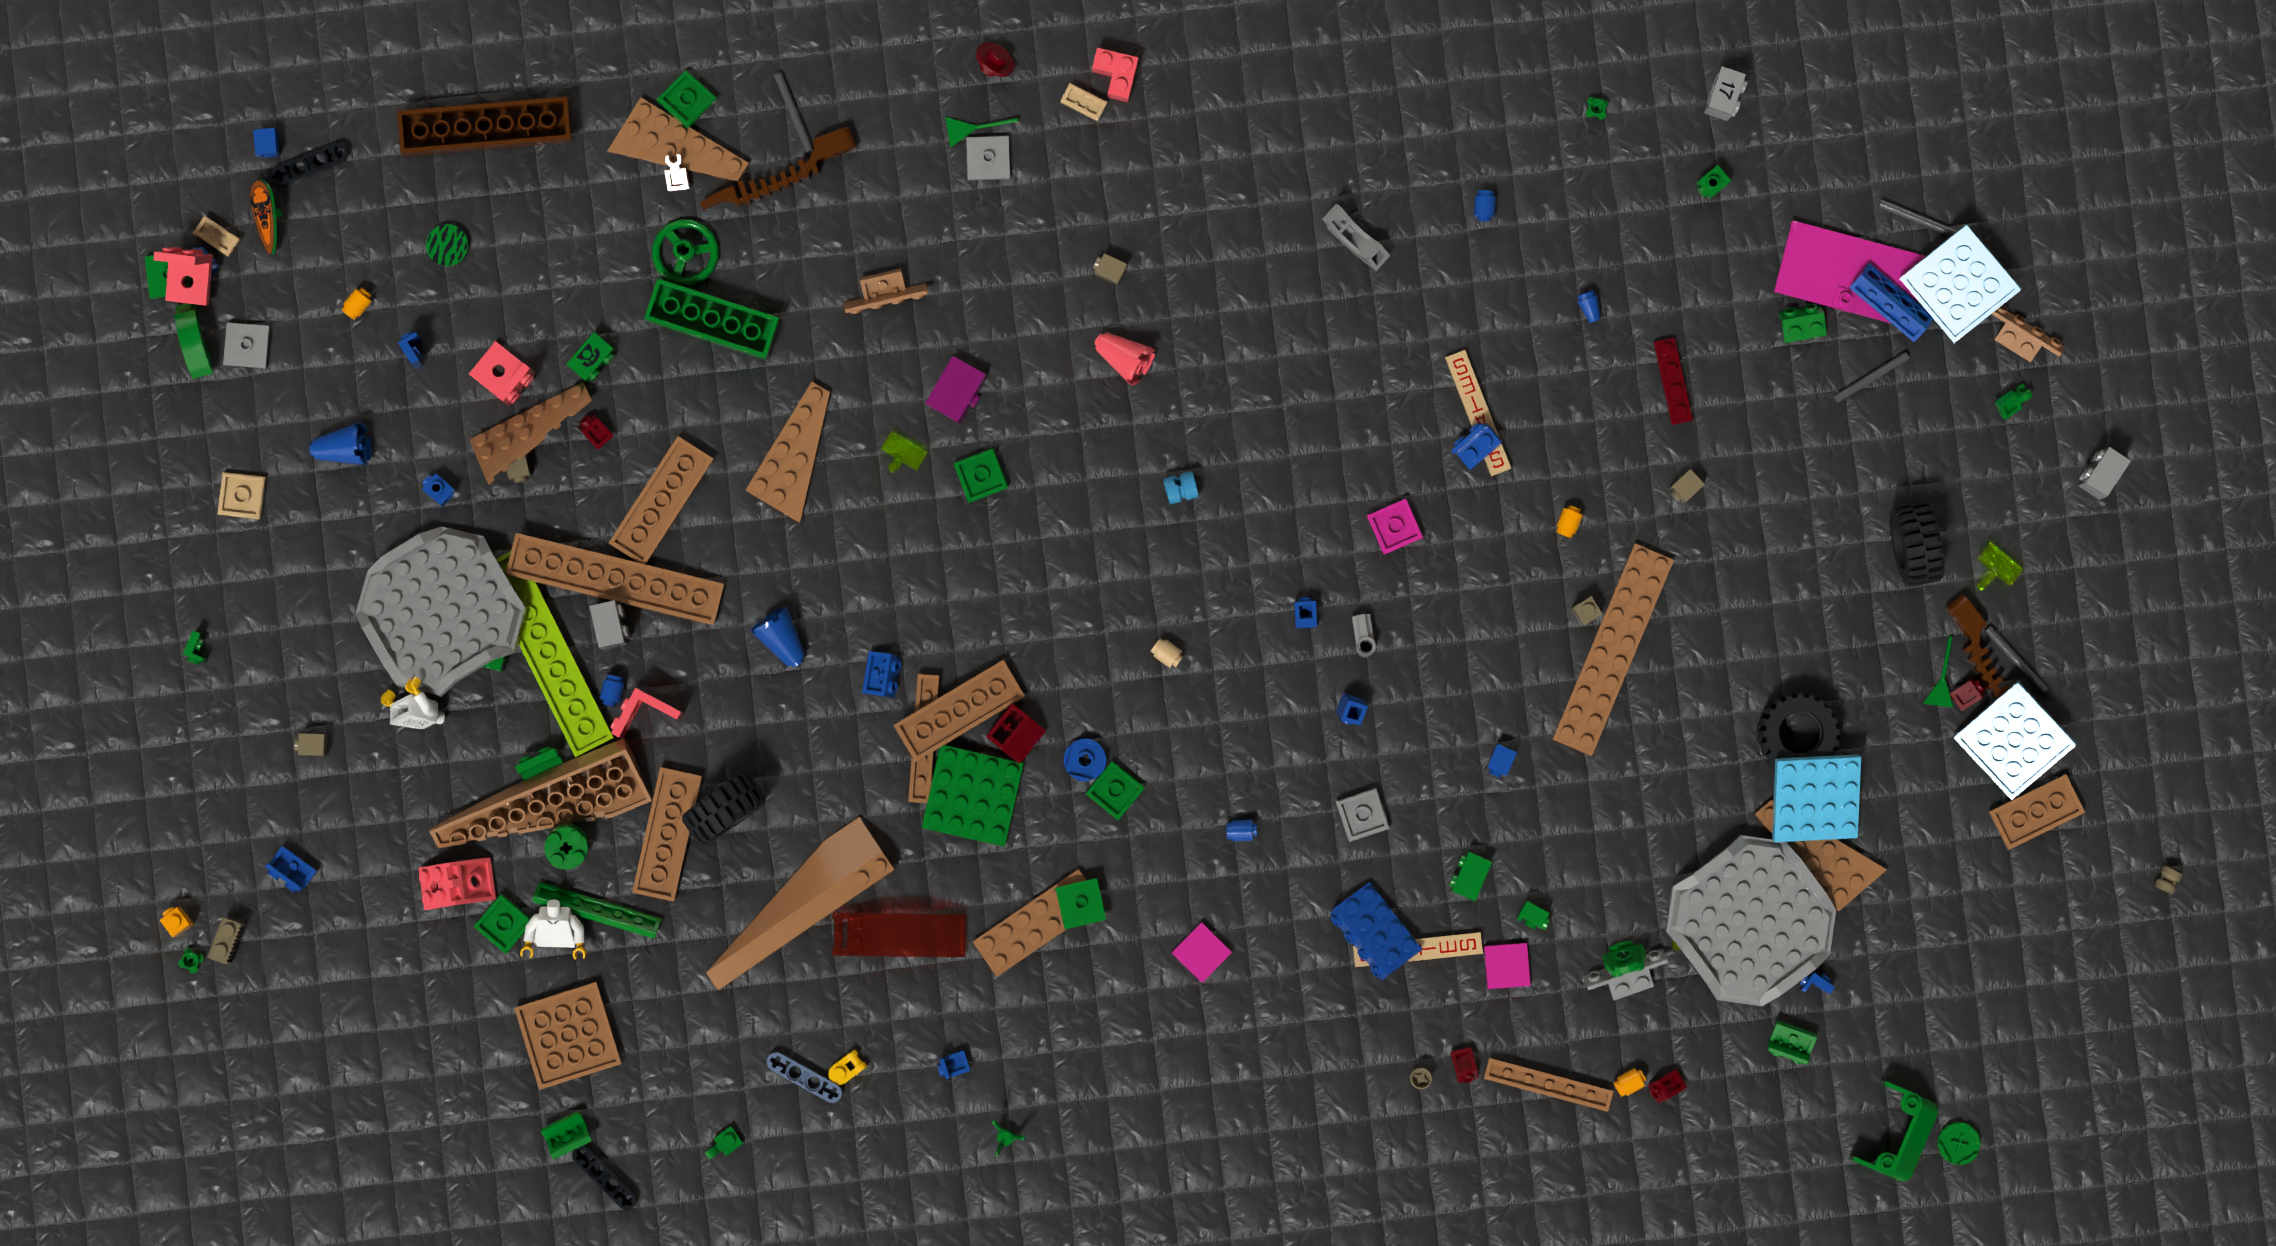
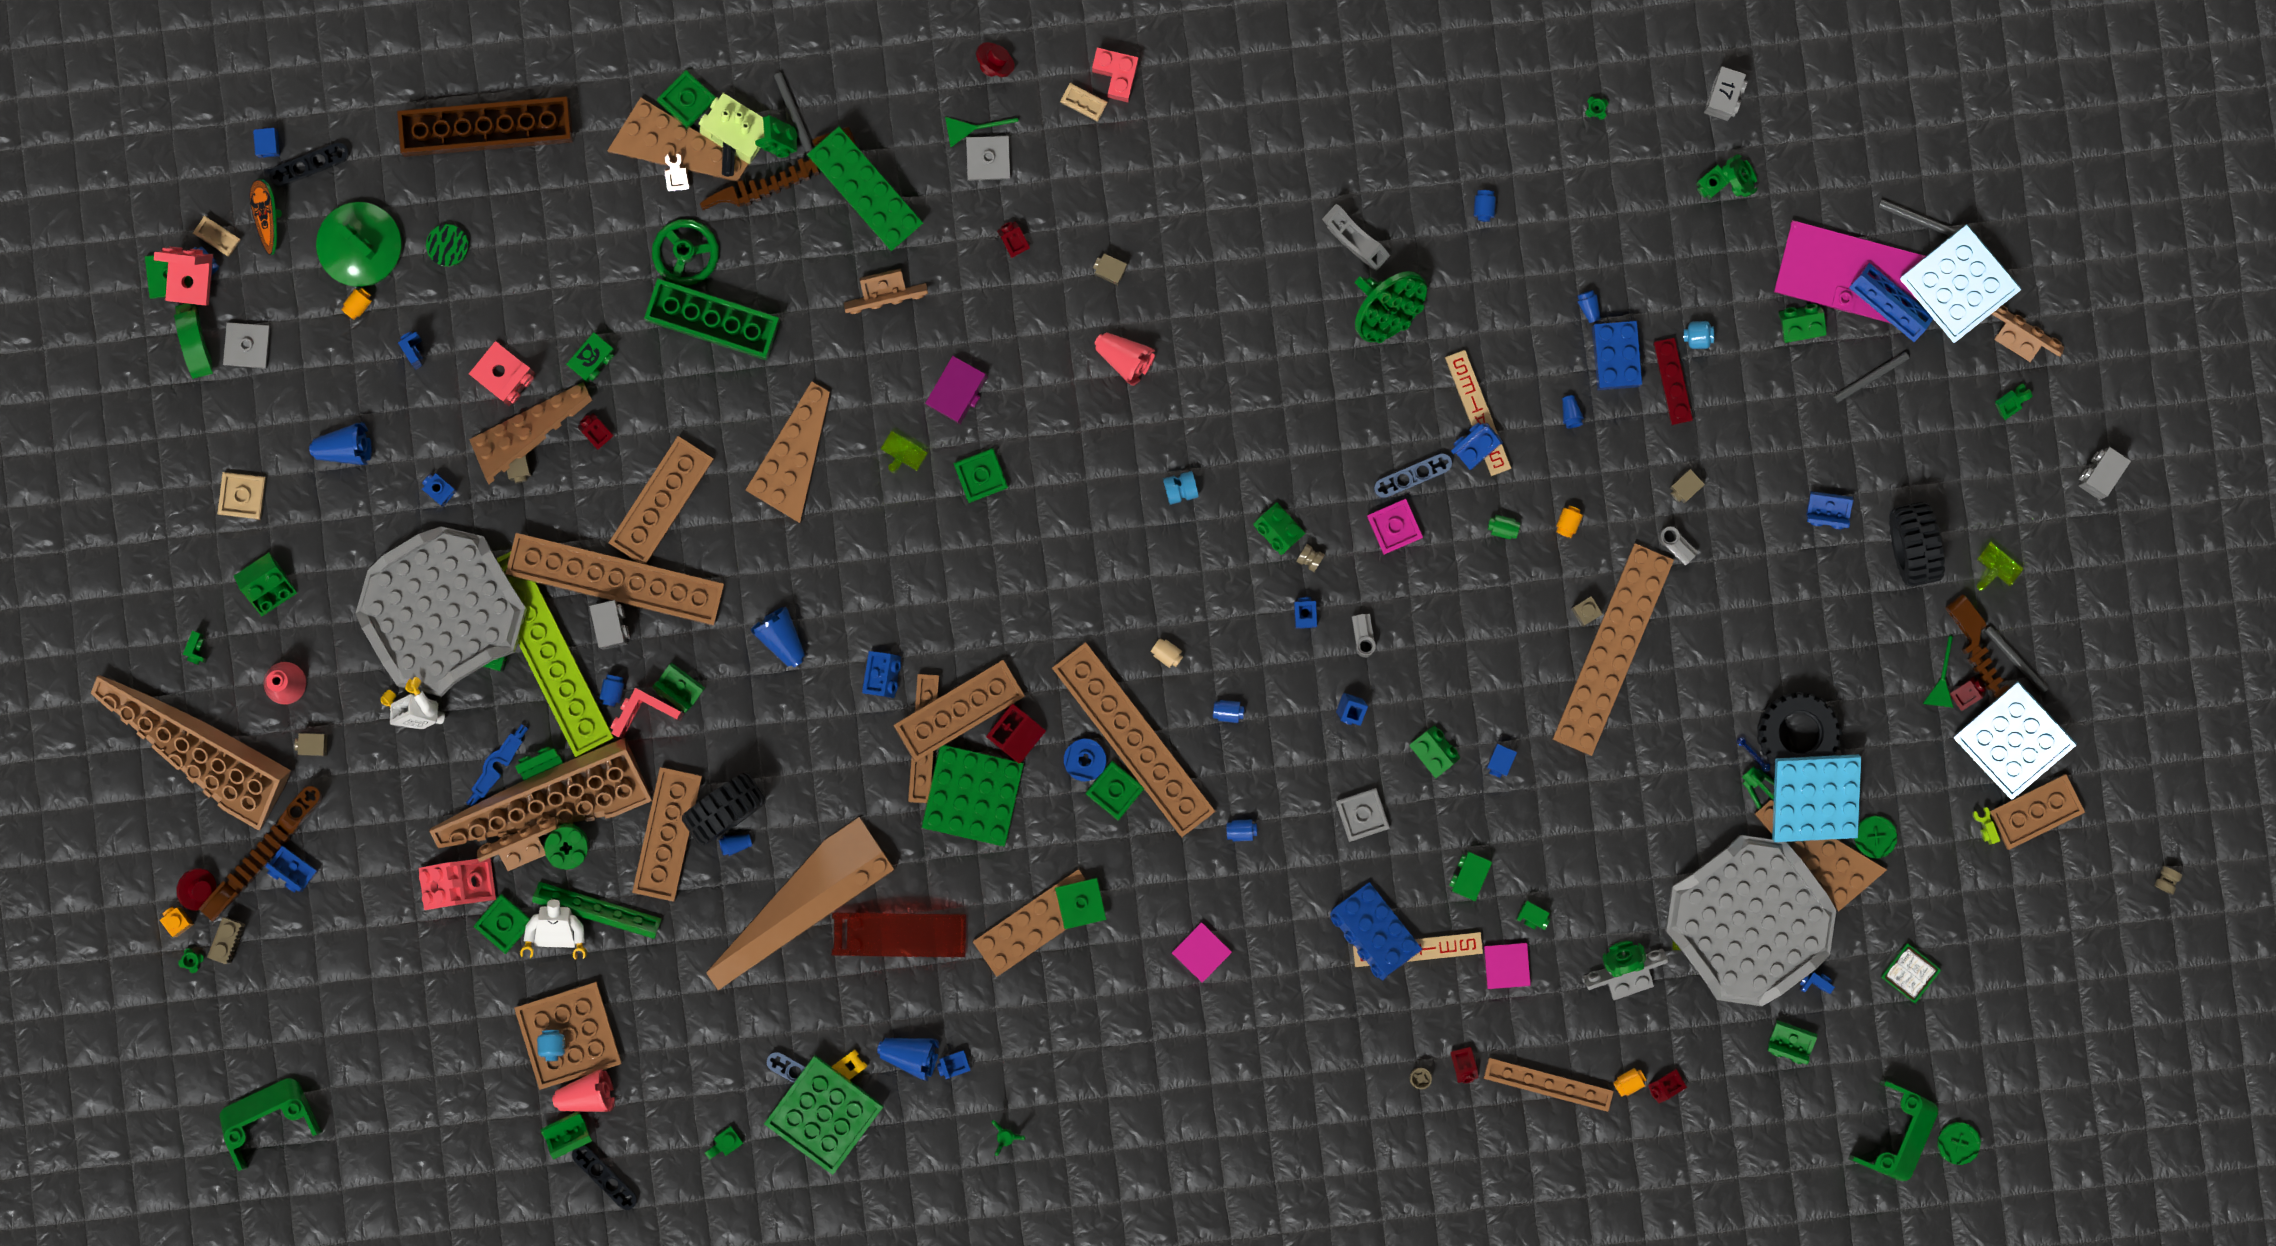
none -> medium nougat wedge [91,675,291,831]
none -> dark red piece [177,868,216,911]
none -> reddish brown piece [199,786,323,922]
none -> green windscreen [219,1078,322,1171]
none -> green slope [233,553,297,617]
none -> coral cone [264,662,306,704]
none -> green bracket [316,202,402,287]
none -> blue piece [466,724,528,807]
none -> medium nougat bracket [477,817,557,871]
none -> dark azure head [537,1030,565,1061]
none -> coral cone [552,1069,615,1112]
none -> green bracket [652,663,705,713]
none -> yellowish green piece [699,93,764,177]
none -> blue cone [719,834,752,856]
none -> green bracket [755,115,797,158]
none -> green plate [764,1055,884,1175]
none -> green brick [806,126,923,251]
none -> blue cone [877,1038,939,1081]
none -> dark red bracket [997,222,1030,258]
none -> medium nougat plate [1052,642,1215,838]
none -> blue brick [1213,700,1245,723]
none -> green bracket [1253,503,1306,555]
none -> dark tan wheel [1296,544,1325,572]
none -> green bracket [1354,271,1427,344]
none -> sand blue beam [1374,454,1452,499]
none -> green bracket [1409,726,1460,779]
none -> green brick [1487,514,1520,540]
none -> blue cone [1562,395,1584,428]
none -> blue brick [1592,321,1642,390]
none -> light grey piece [1658,527,1698,565]
none -> dark azure head [1684,321,1714,349]
none -> green plate [1722,155,1758,197]
none -> clear blue hinge [1736,737,1770,772]
none -> green plant [1742,766,1774,810]
none -> blue bracket [1806,491,1853,529]
none -> green tile [1854,816,1897,858]
none -> tile [1881,943,1941,1004]
none -> lime plate [1973,807,2000,845]

